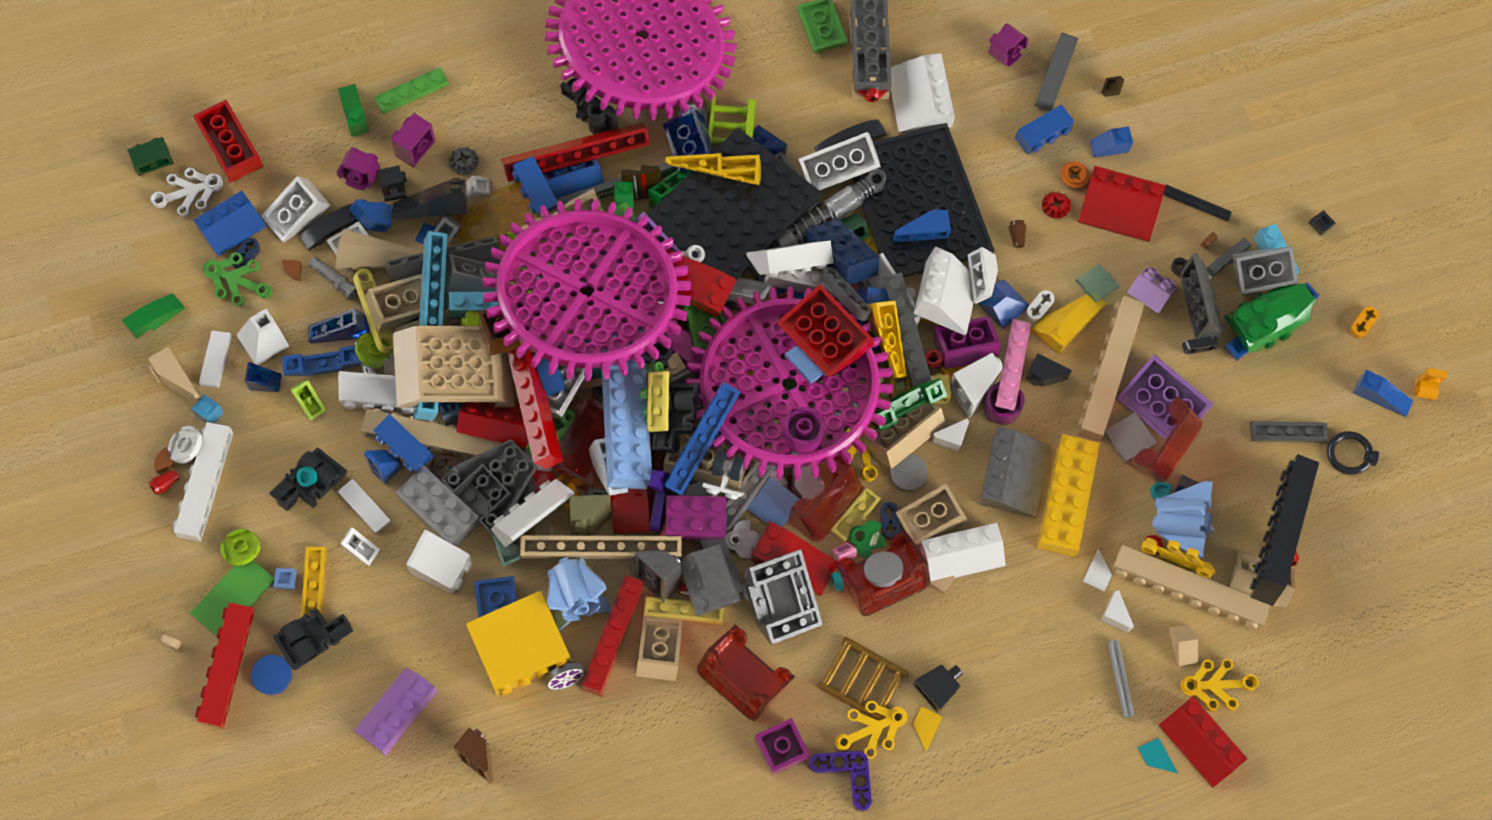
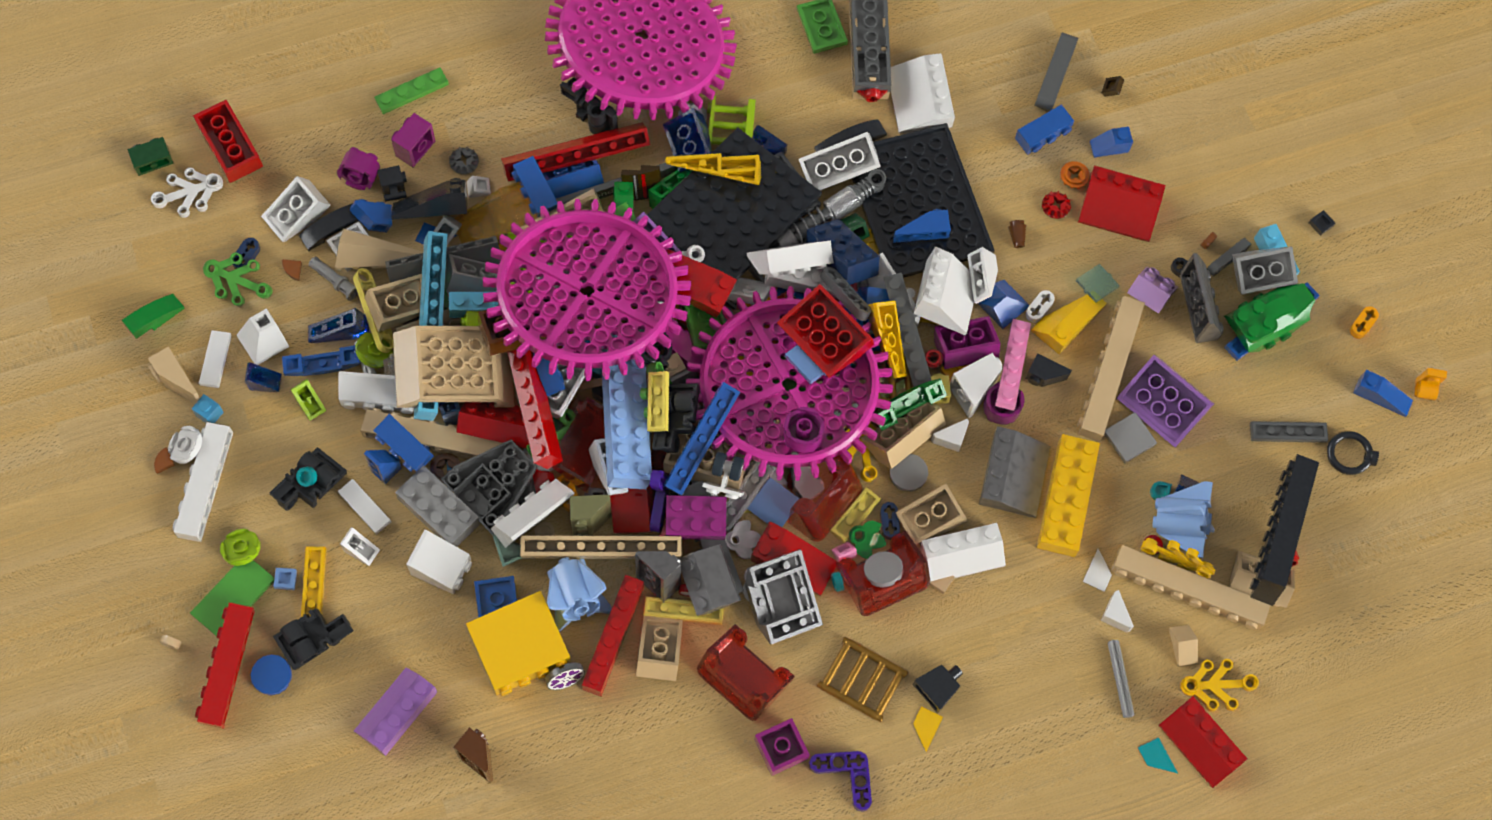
red cone [148,469,180,495] -> none
blue slope [193,190,266,256] -> none
green slope [338,84,369,137] -> none
yellow plant [834,701,907,759] -> none
magenta brick [988,23,1029,67] -> none
clear red windscreen [1131,396,1202,482] -> none
black axle [1163,184,1232,221] -> none
black beam [1182,336,1219,354] -> none

